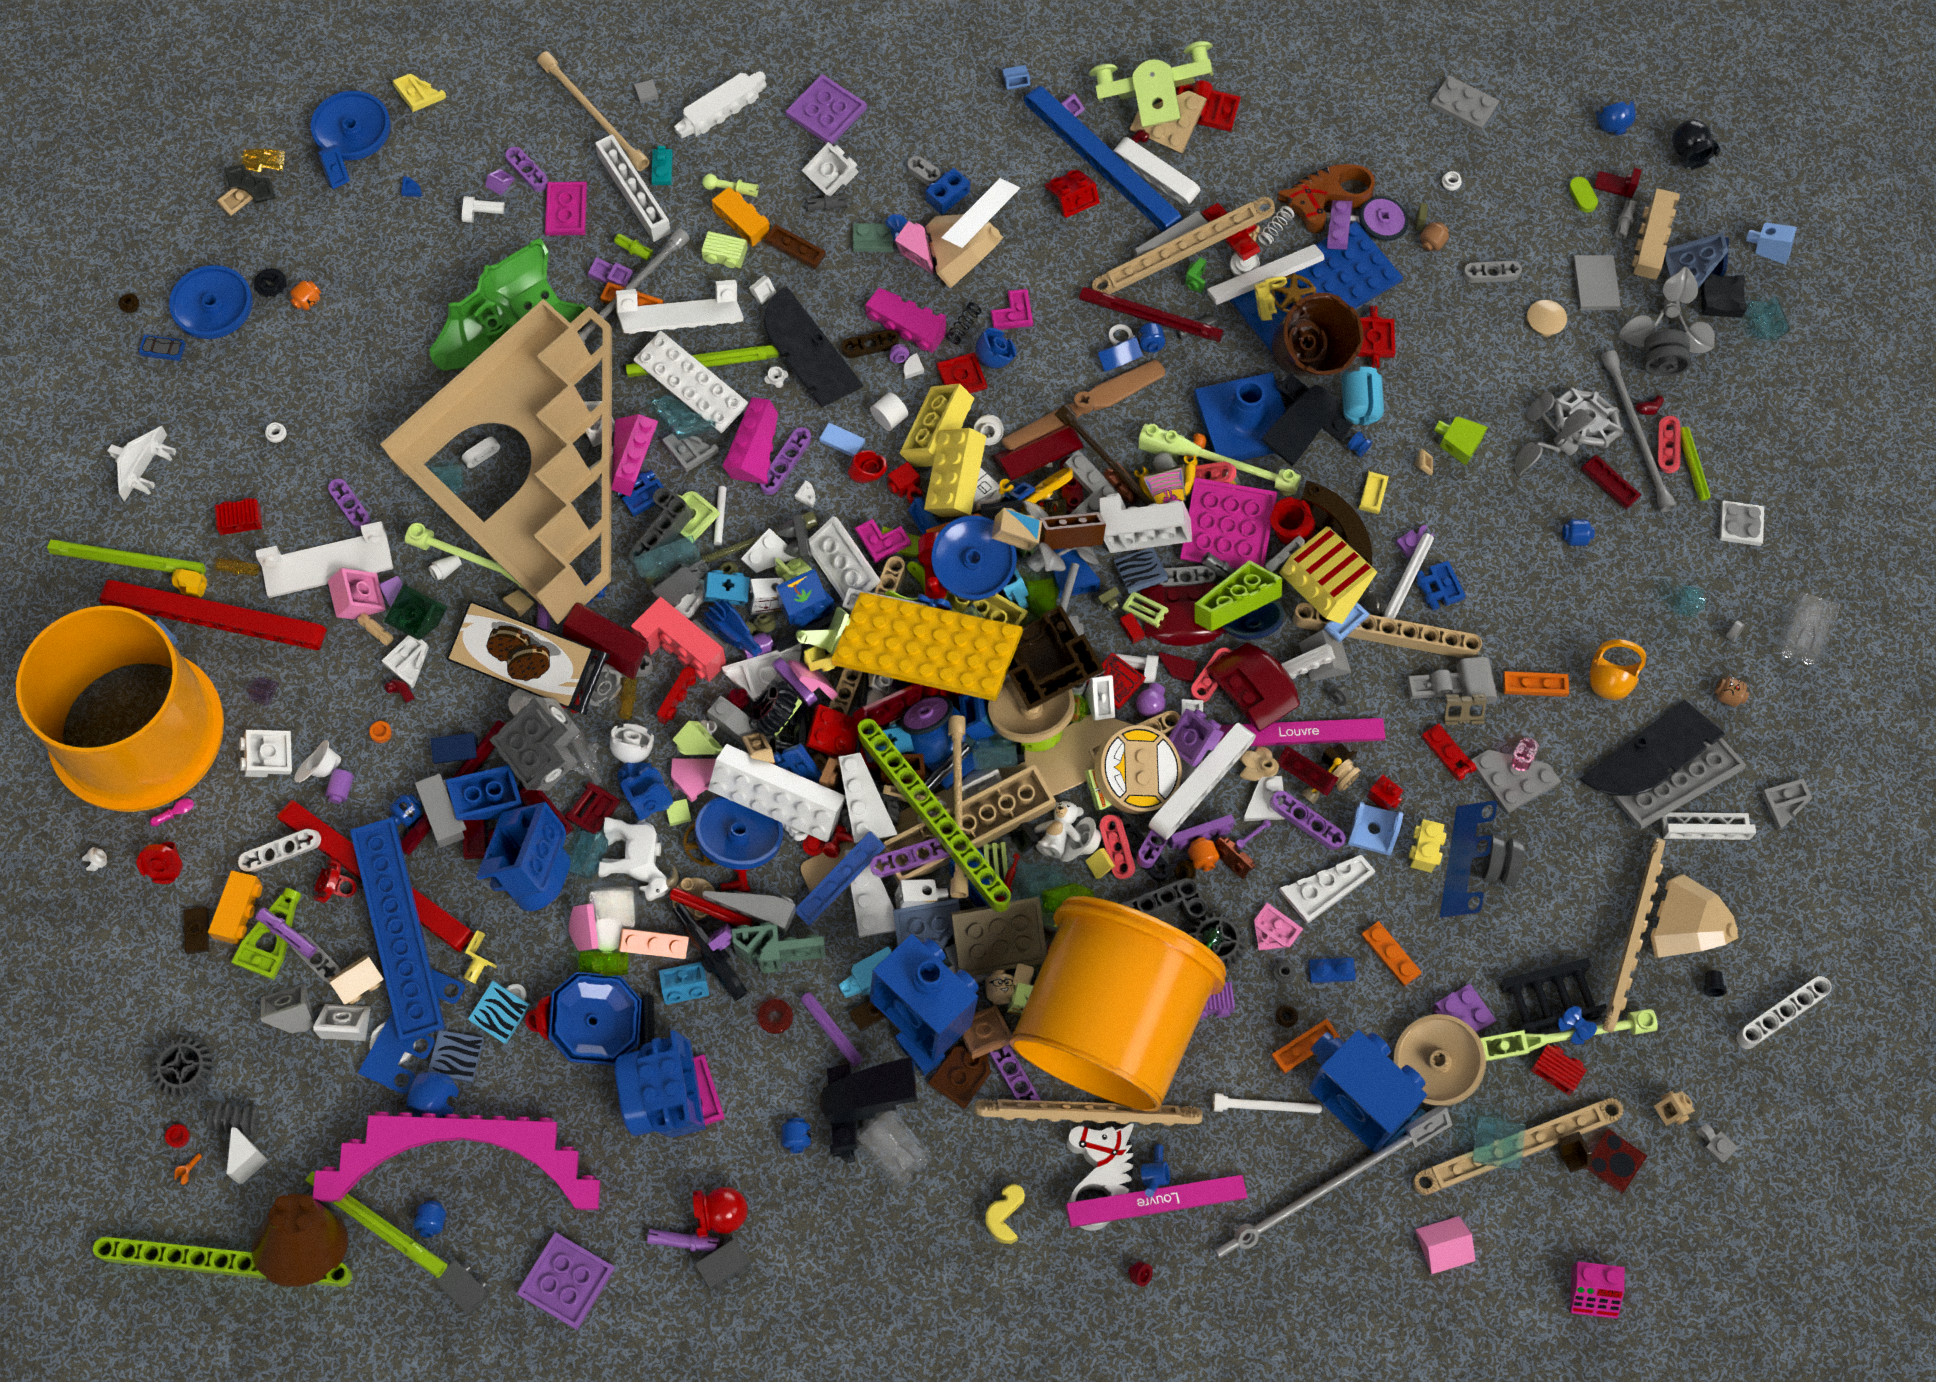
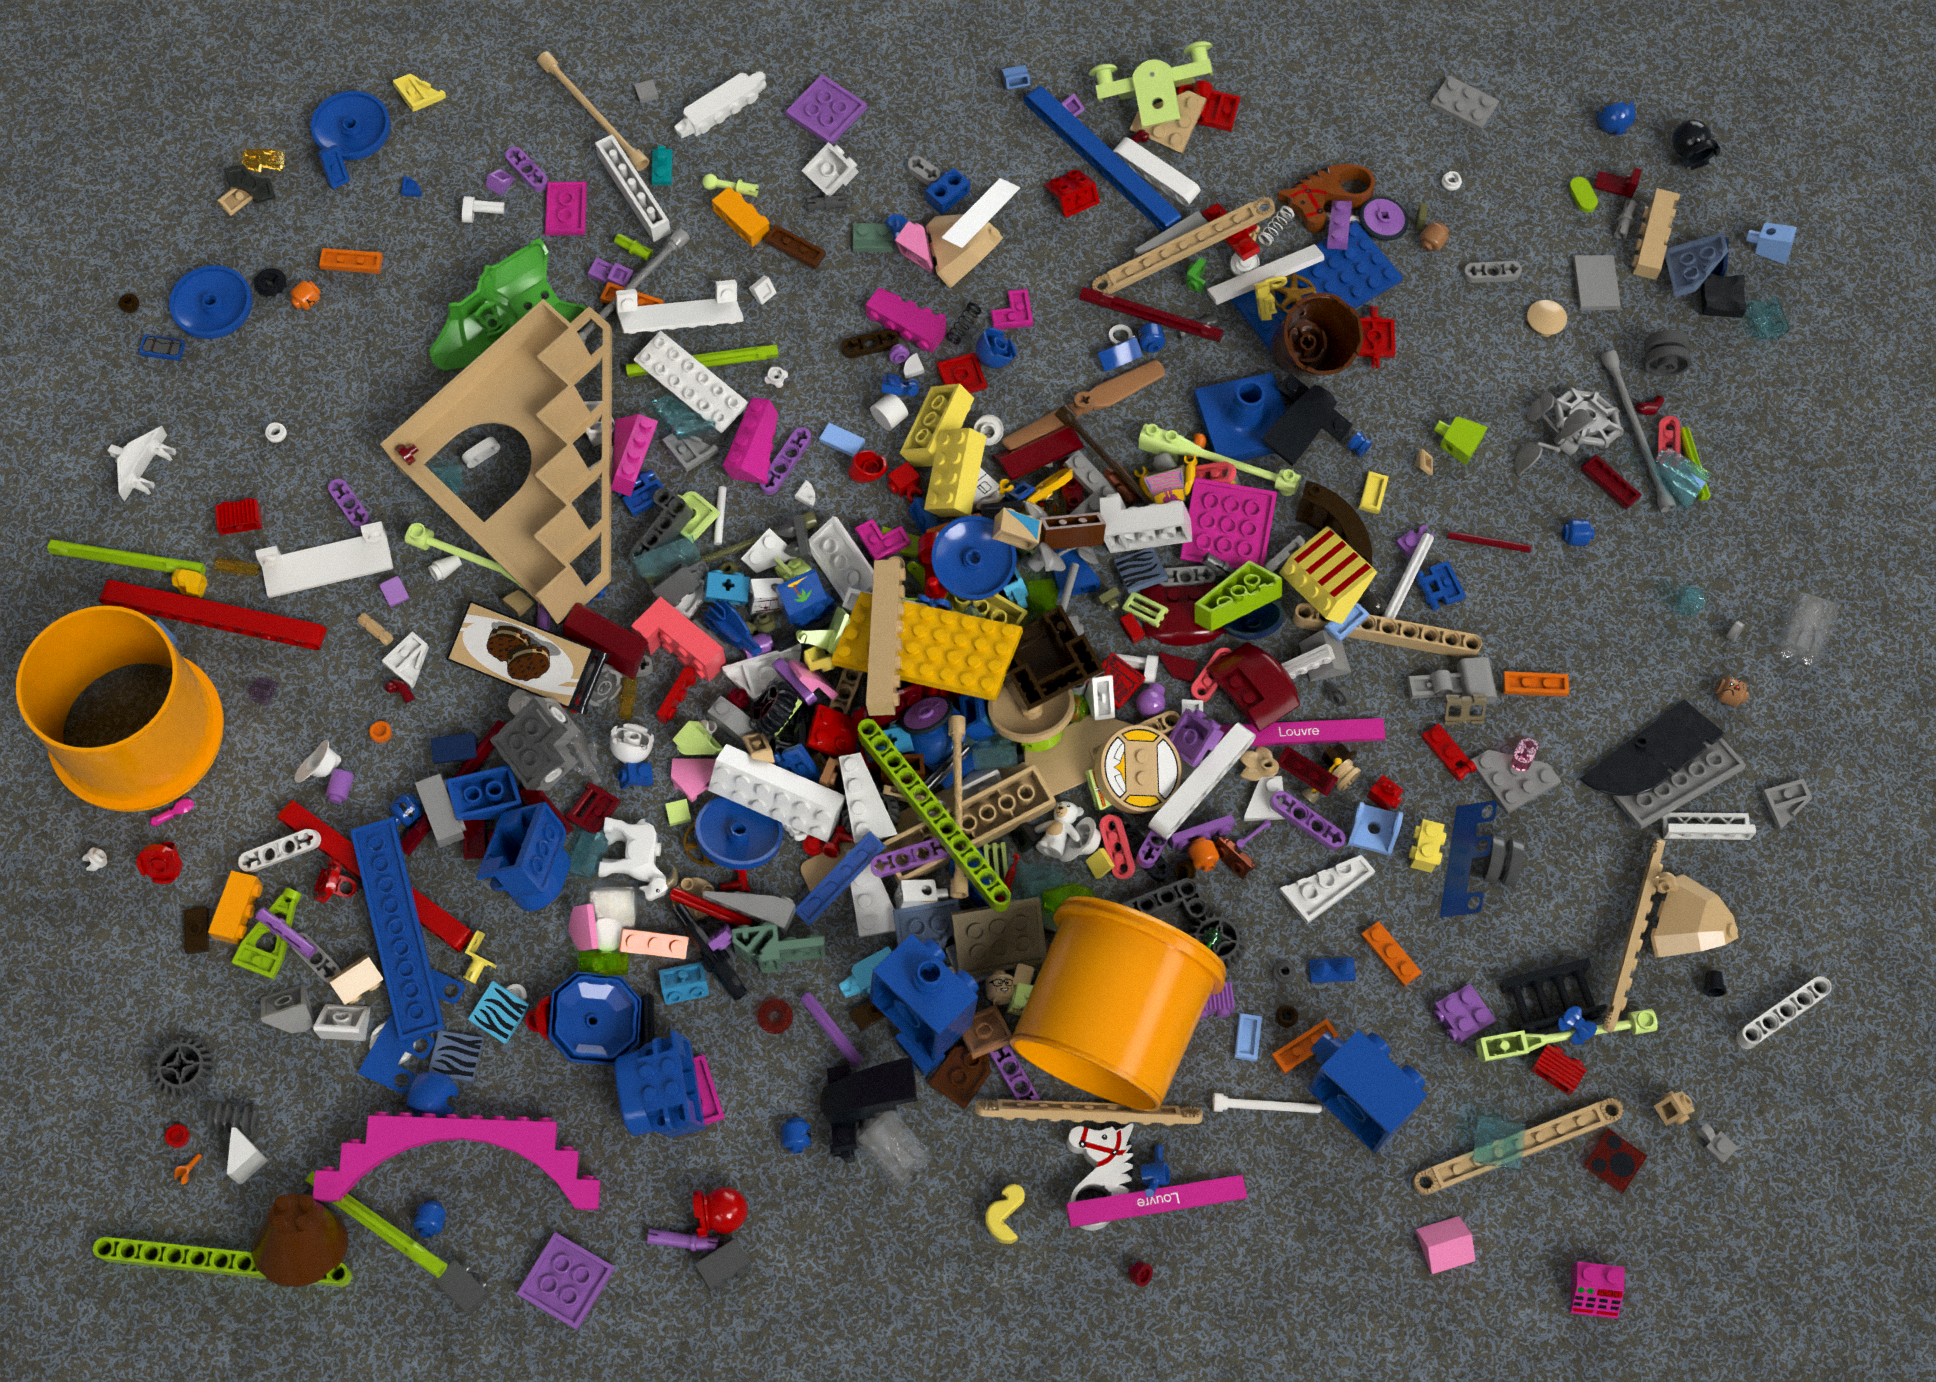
white plate [239,730,292,777] -> none
bright pink slope [328,568,386,619] -> none
clear green slope [383,584,448,641] -> none
blue piece [620,766,673,821] -> none
yellowish green brick [702,231,748,268] -> none
black door [764,286,863,408] -> none
light grey bar [1214,1105,1452,1258] -> none
bright pink slope [1254,903,1303,951] -> none
red tile [1269,497,1316,545] -> none
medium azure cylinder [1341,367,1384,425] -> none
medium azure piece [1384,1109,1426,1147] -> none
tan dish [1394,1014,1486,1106] -> none
dark brown panel [1558,1131,1592,1173] -> none
light orange piece [1589,639,1647,701] -> none
light grey plant [1619,266,1715,353] -> none
piece [1719,501,1764,546] -> none
none -> orange plate [319,248,383,274]
none -> dark red tile [396,444,419,466]
none -> tan brick [866,559,906,716]
none -> blue plate [881,373,919,396]
none -> light blue tile [1234,1013,1262,1062]
none -> dark red bar [1447,531,1532,553]
none -> tan plate [1652,872,1679,893]
none -> clear light blue slope [1655,448,1712,510]

